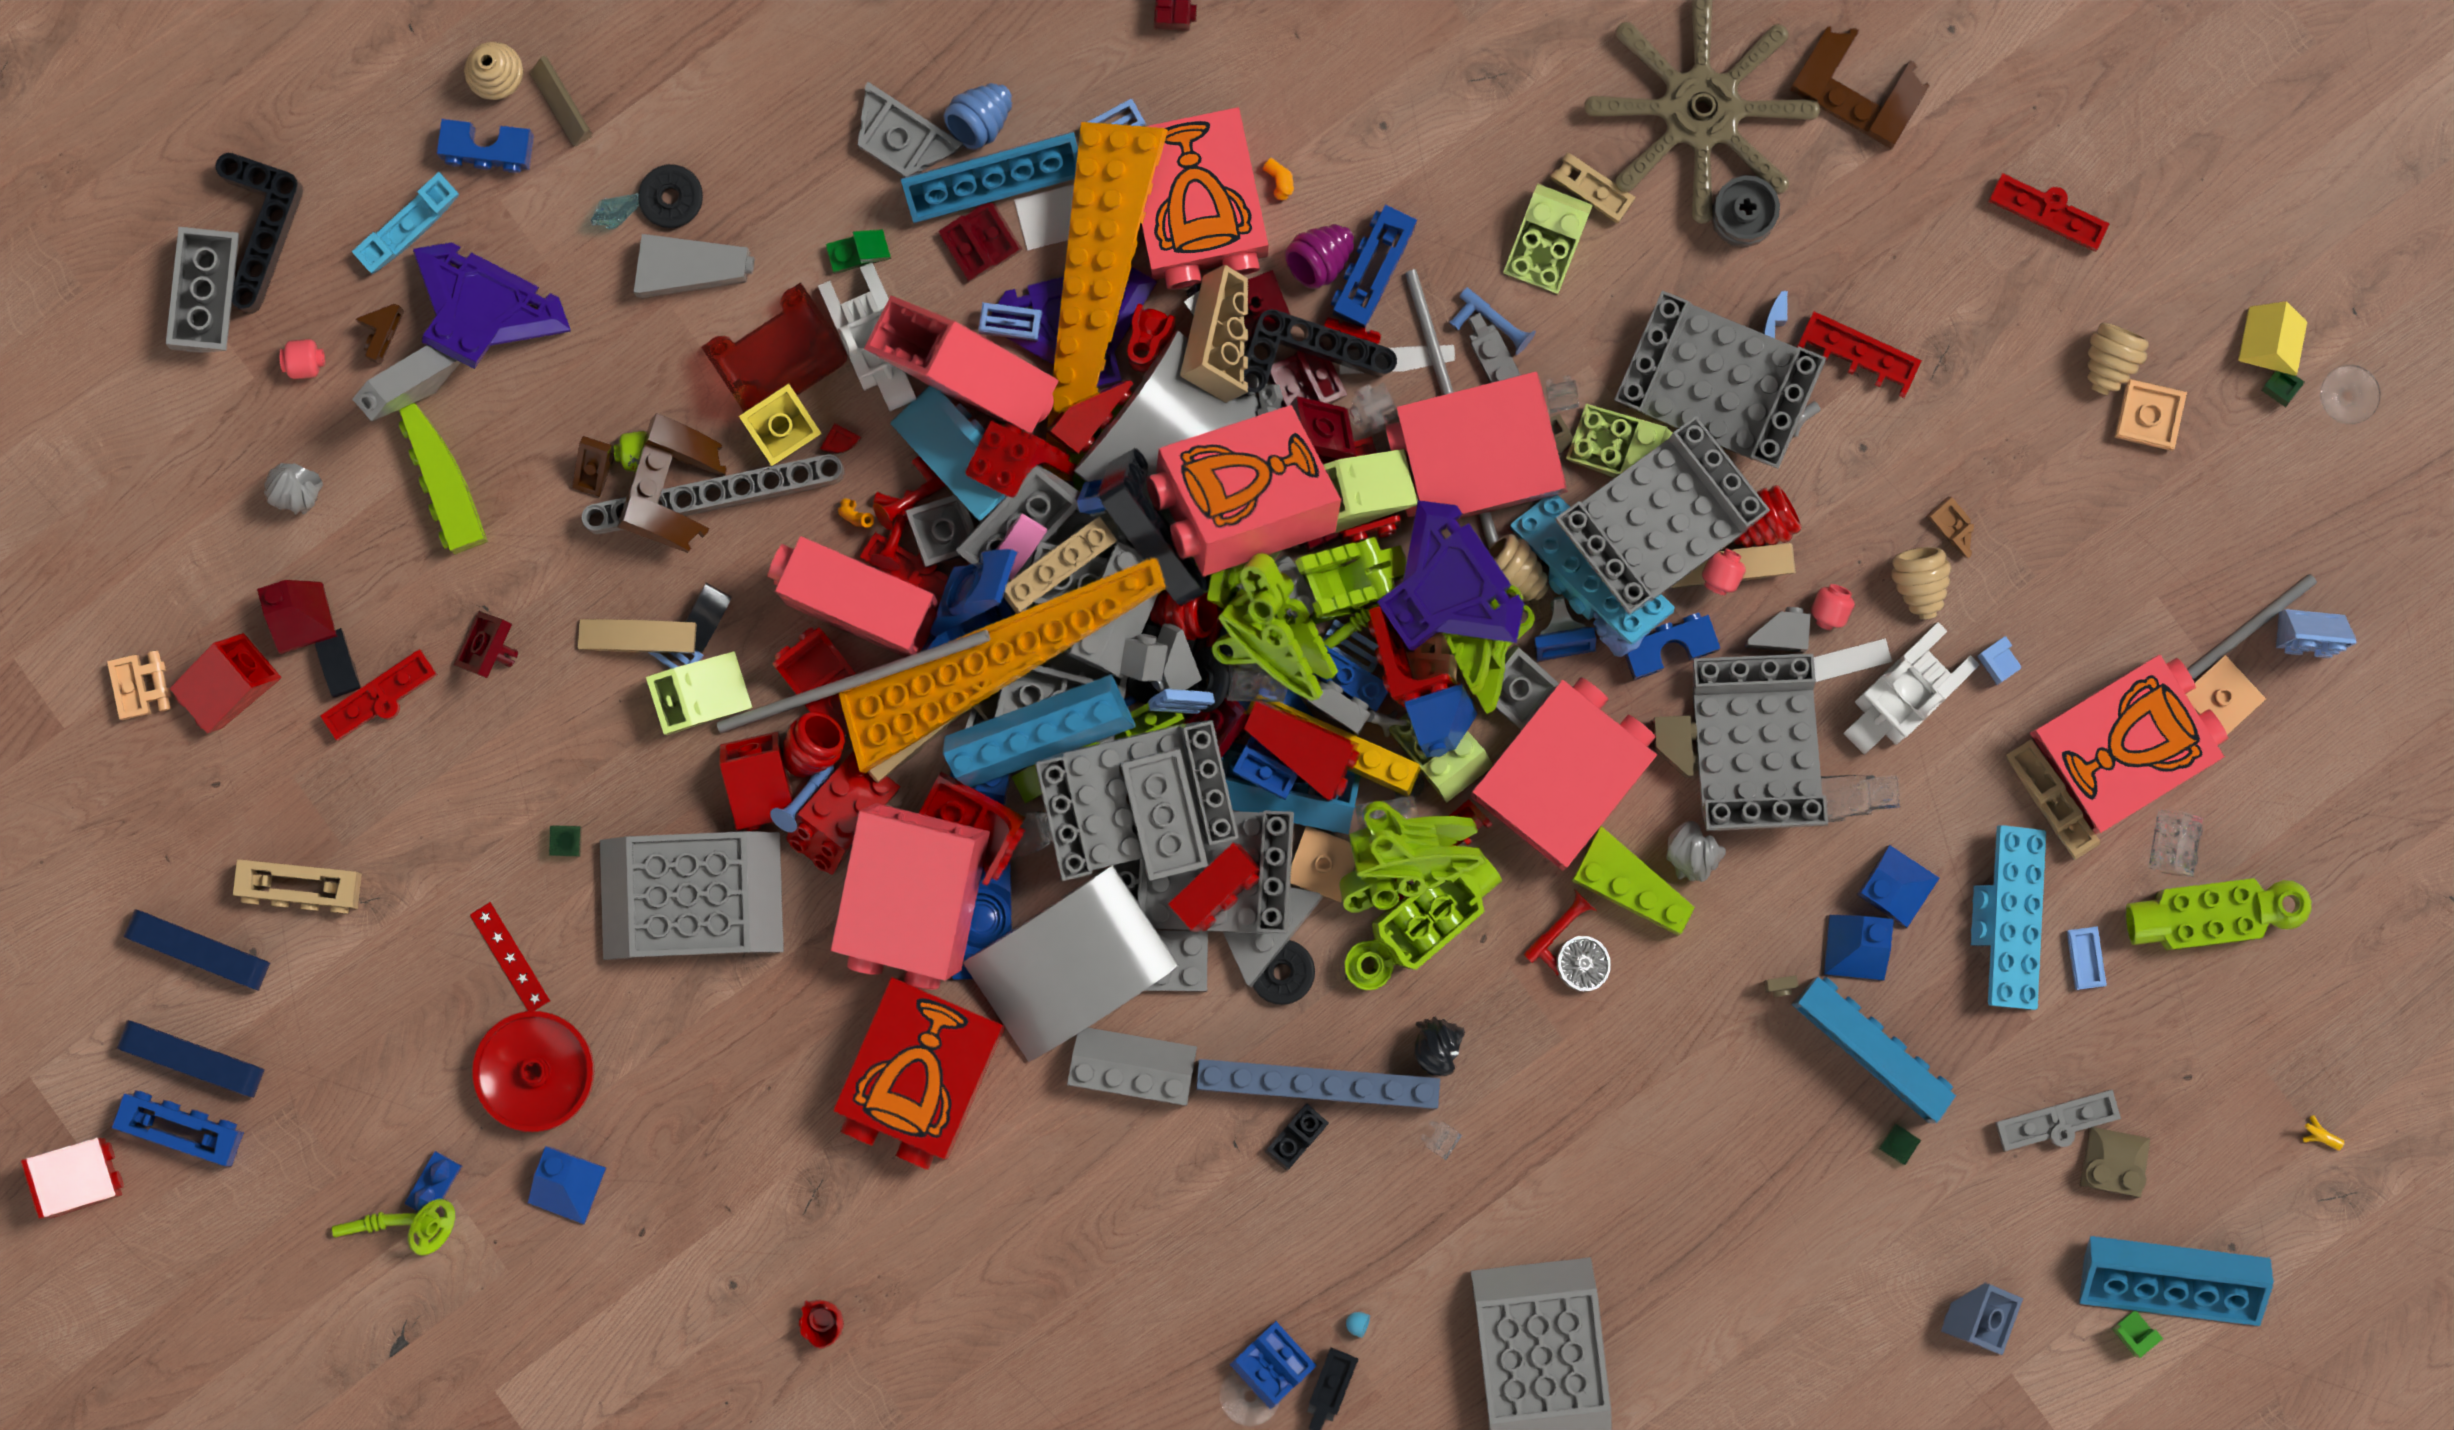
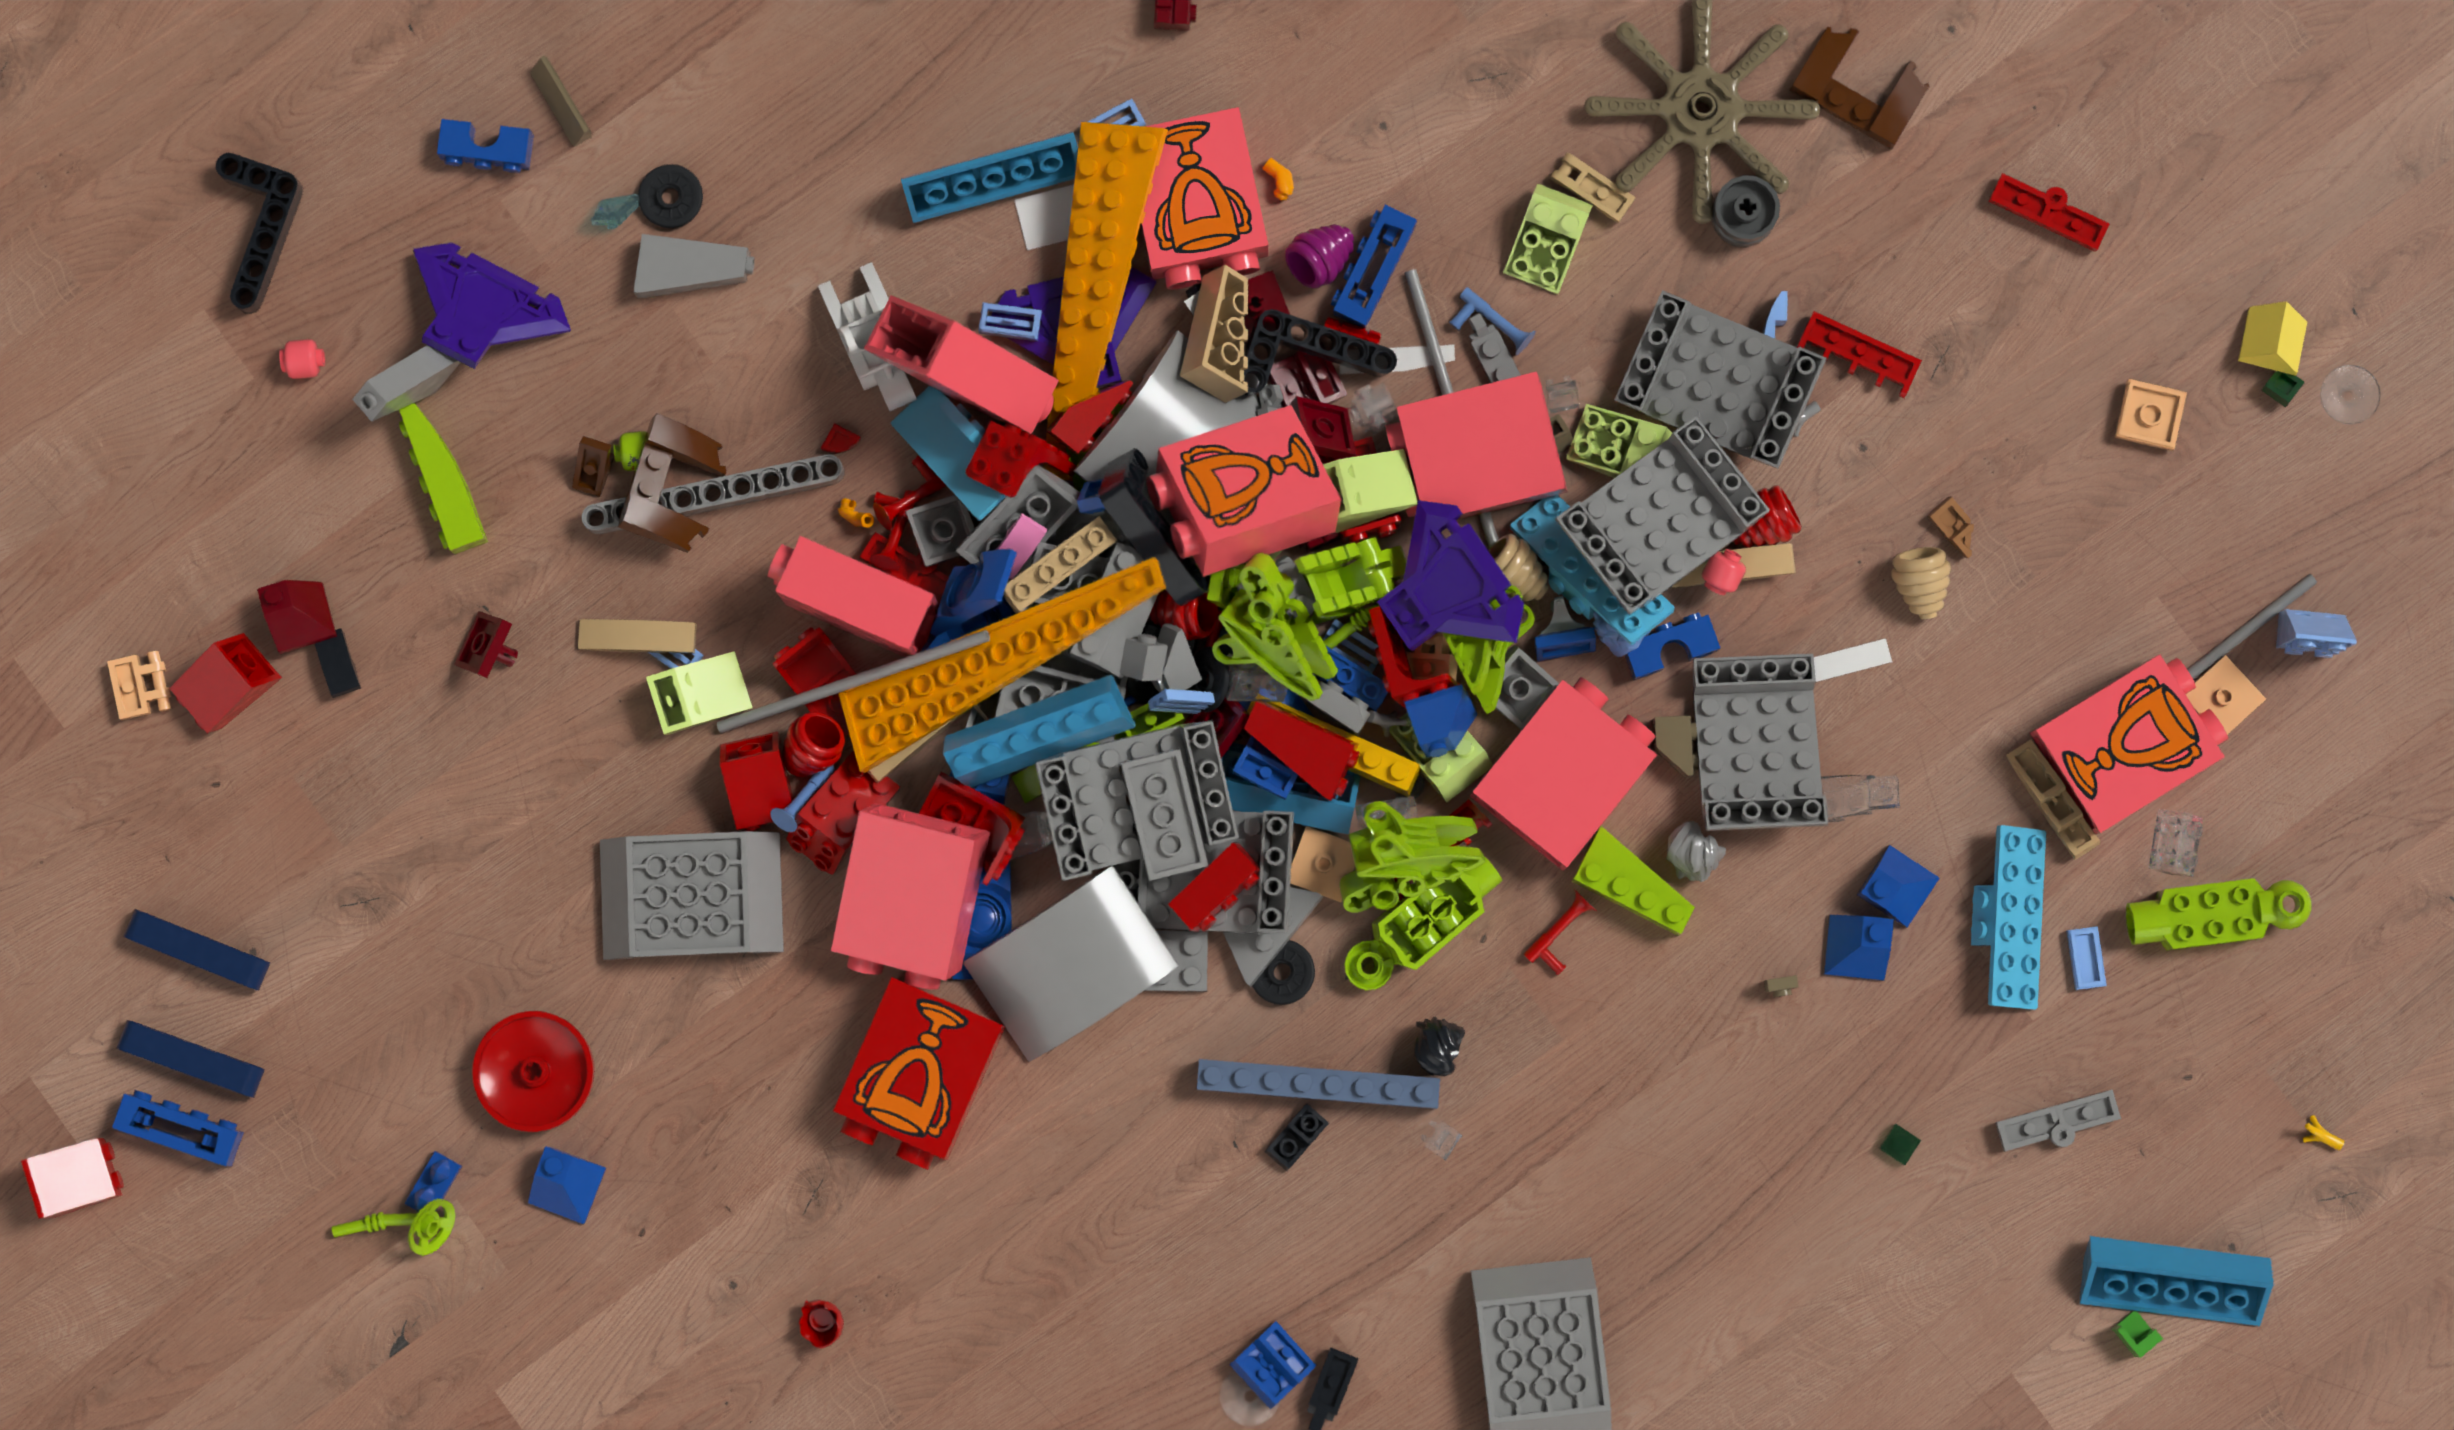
light grey slope [166,227,239,353] -> none
tan brick [233,859,362,914] -> none
light grey hair [264,463,323,515] -> none
red hinge [320,649,438,741] -> none
medium azure slope [352,172,459,274] -> none
reddish brown slope [356,304,404,365] -> none
tan piece [464,42,523,100] -> none
red sticker [470,902,551,1011] -> none
clear green plate [549,826,582,857] -> none
black slope [685,583,732,653] -> none
clear red windscreen [701,282,848,413] -> none
light yellow slope [739,384,822,466] -> none
green slope [826,229,891,274] -> none
light grey wing [858,82,963,177] -> none
dark red slope [938,201,1023,281] -> none
medium blue piece [944,83,1012,150] -> none
light grey slope [1067,1028,1197,1106] -> none
red piece [1127,303,1176,373] -> none
medium azure hinge [1346,1312,1370,1338] -> none
light grey wheel [1557,936,1611,992] -> none
light grey slope [1745,607,1811,653] -> none
dark azure slope [1791,977,1956,1123] -> none
coral head [1811,584,1855,630] -> none
white piece [1843,622,1980,755] -> none
sand blue slope [1941,1283,2023,1355] -> none
light blue panel [1977,636,2021,685] -> none
dark tan slope [2080,1127,2151,1198] -> none
tan piece [2087,322,2149,395] -> none

